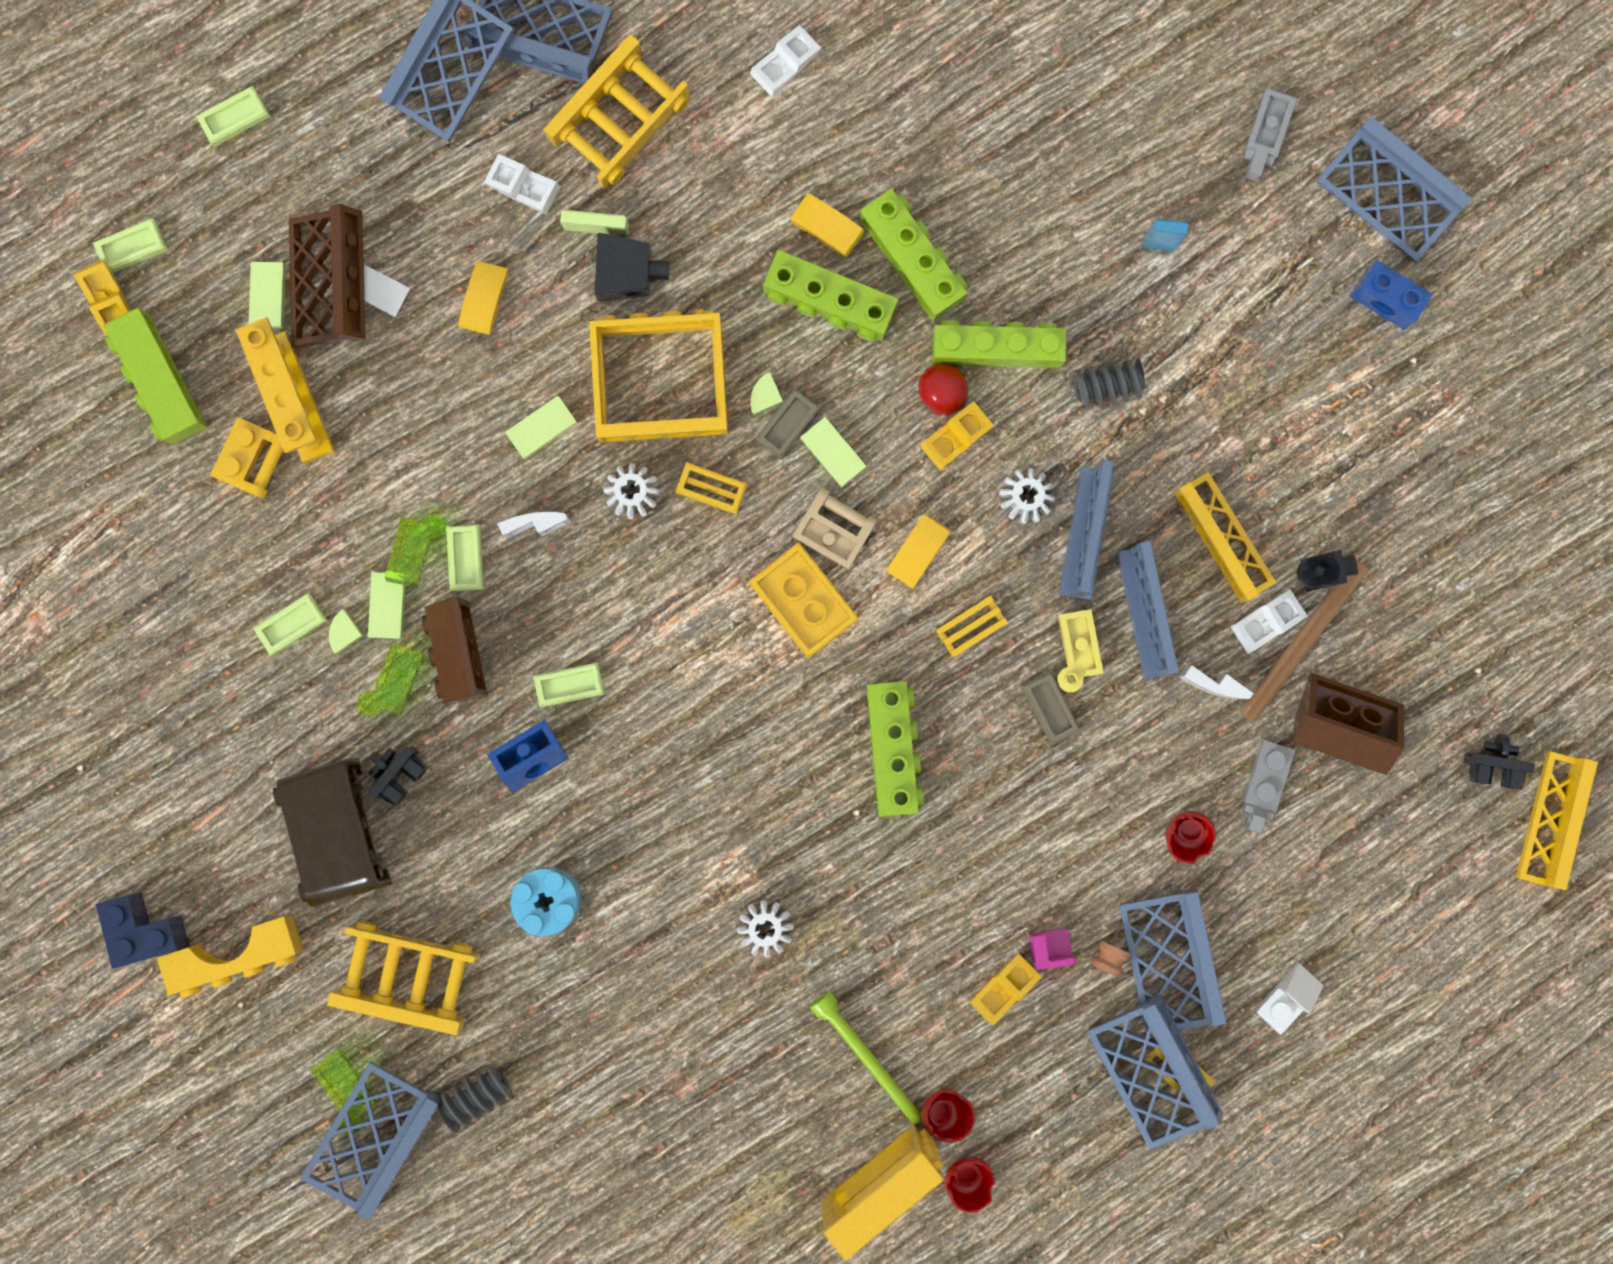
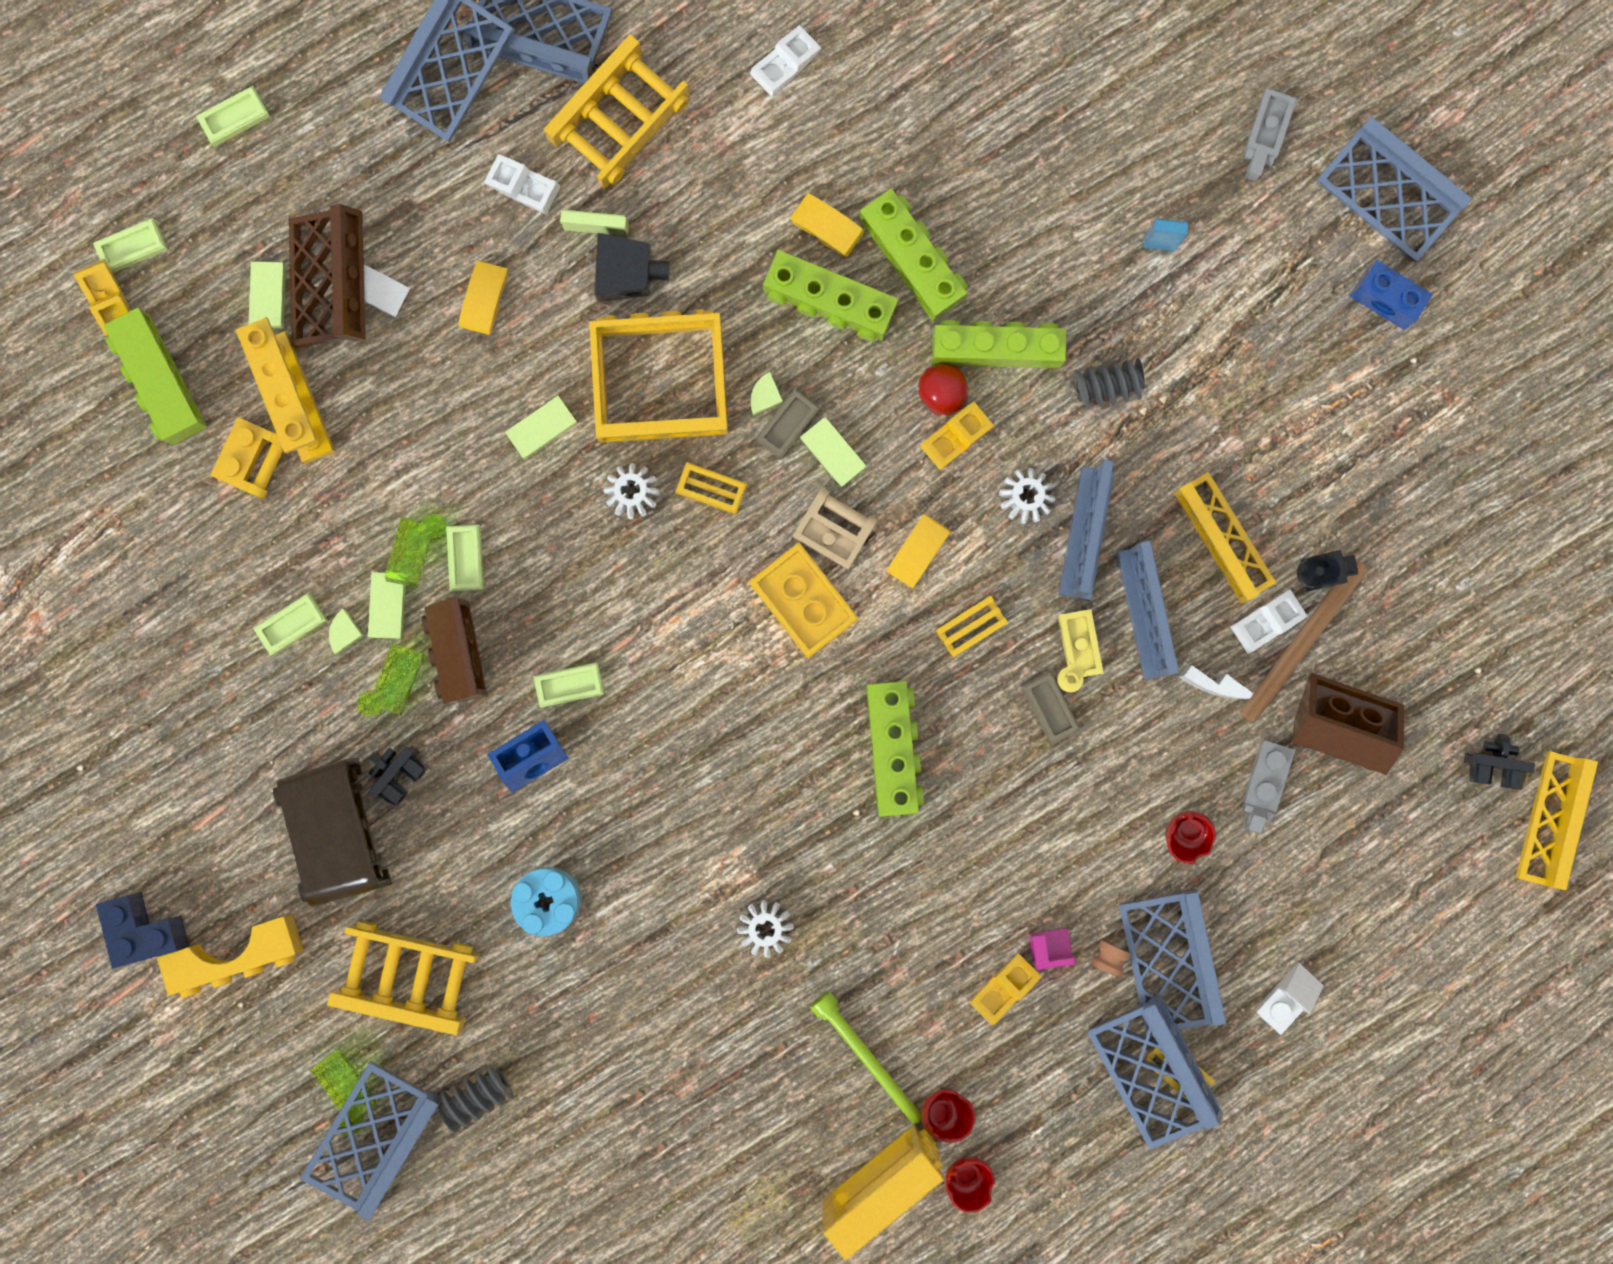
white slope [497,512,572,539] -> none

